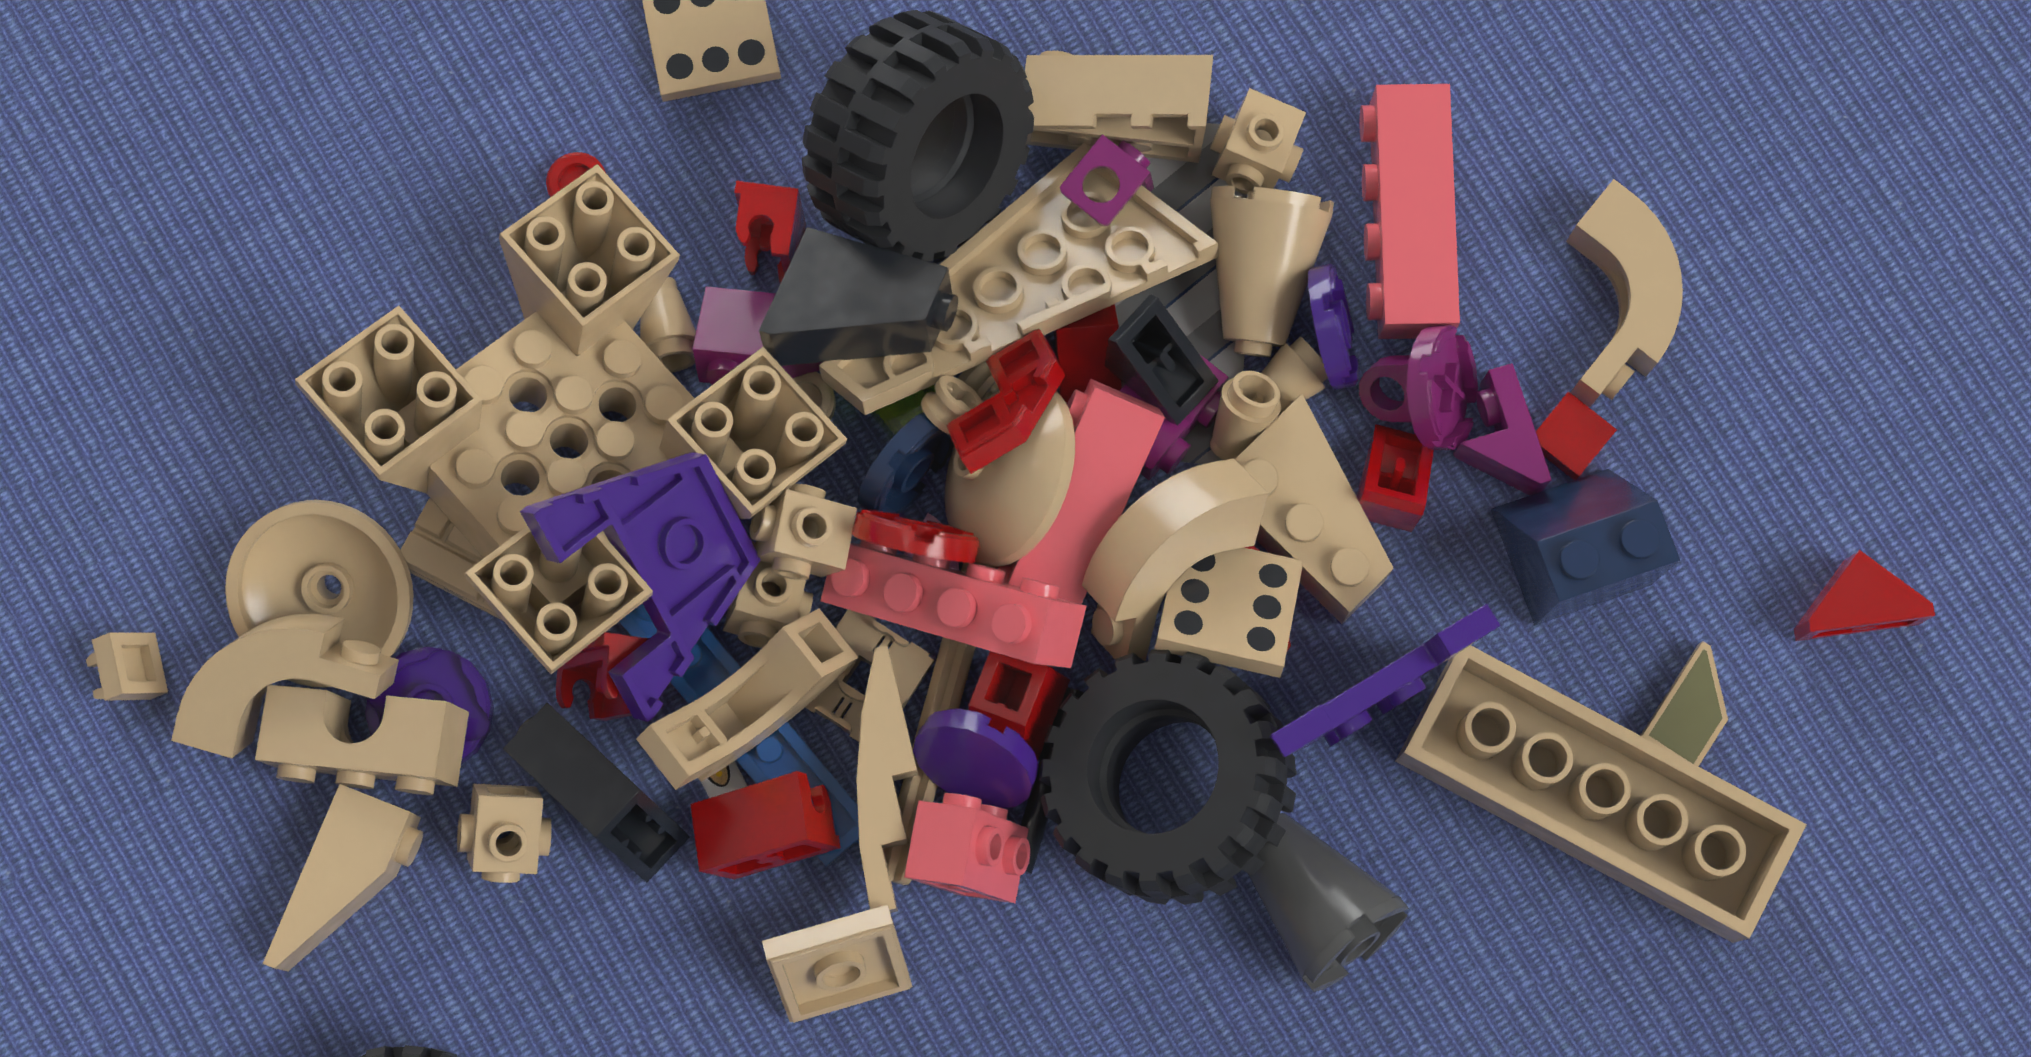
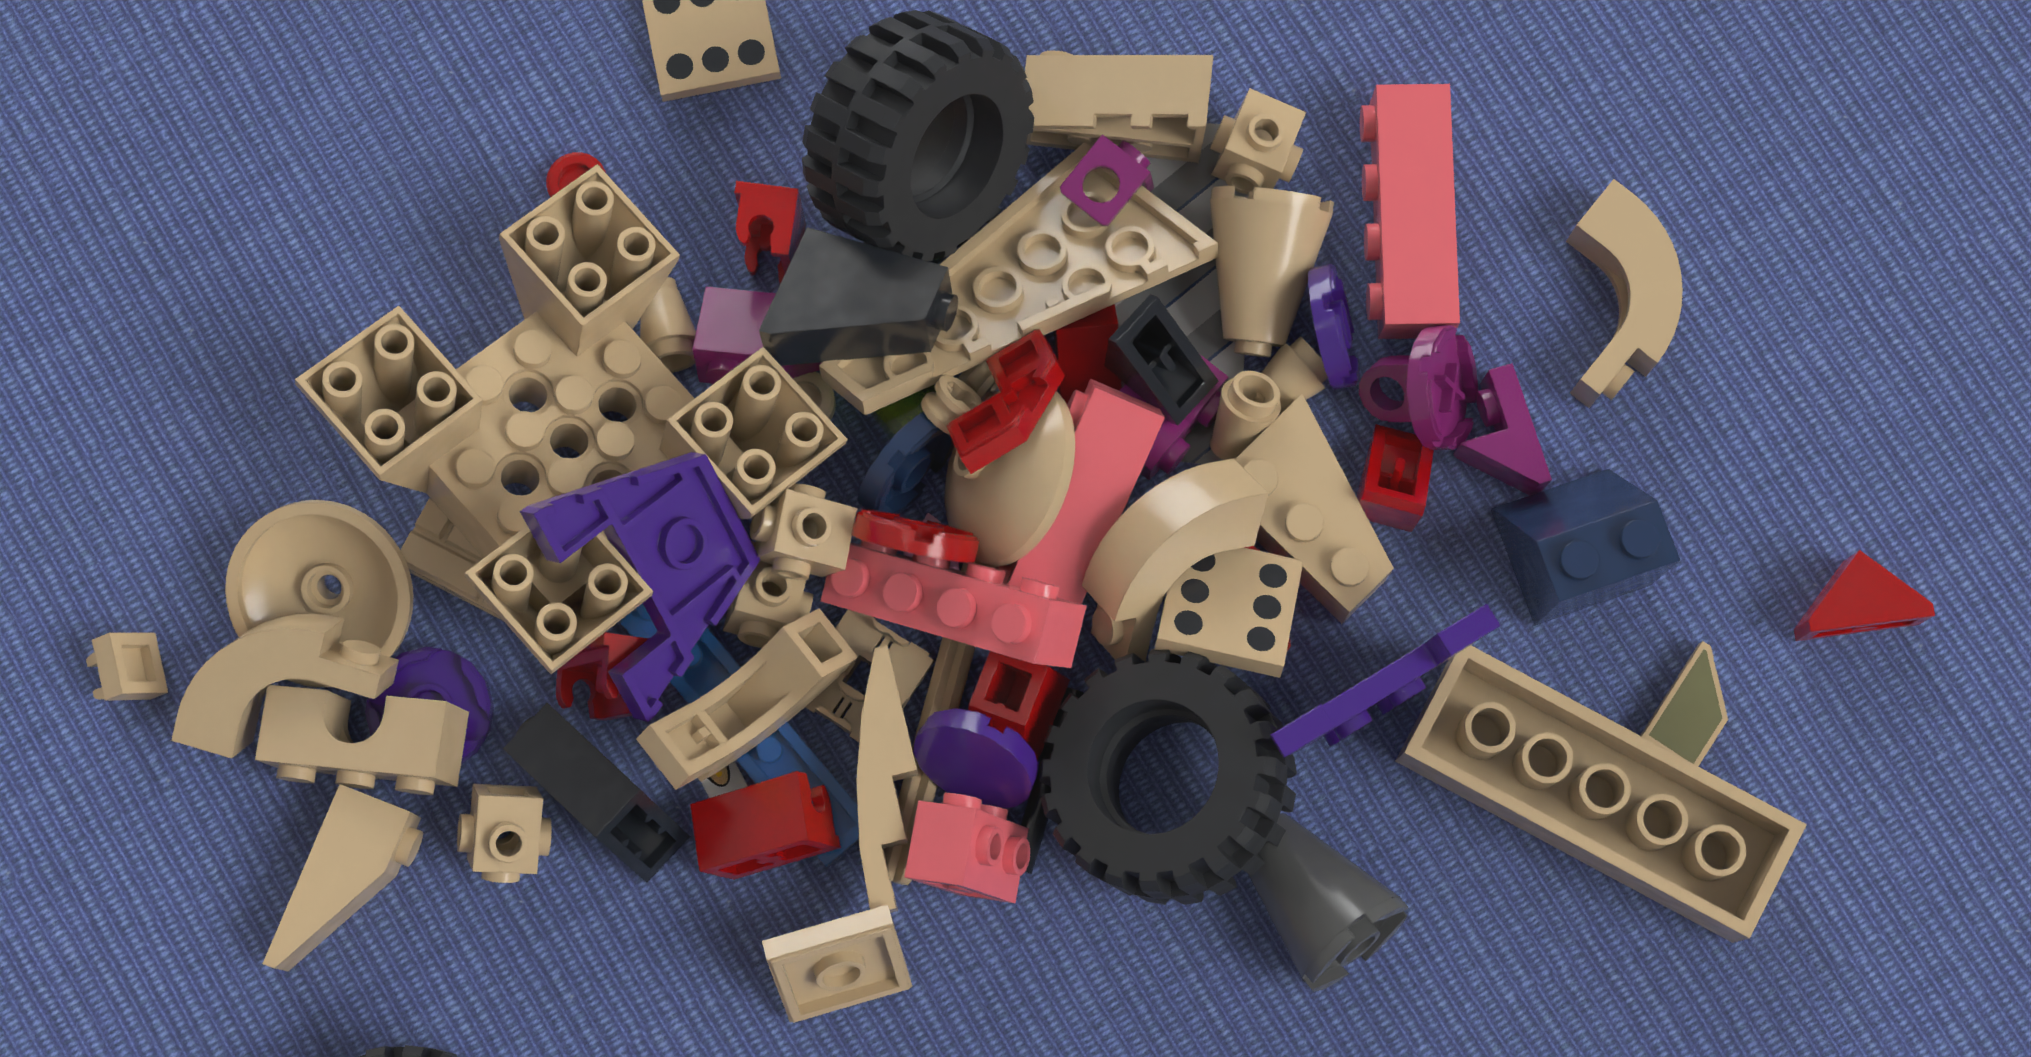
red tile [1536,391,1617,480] -> none

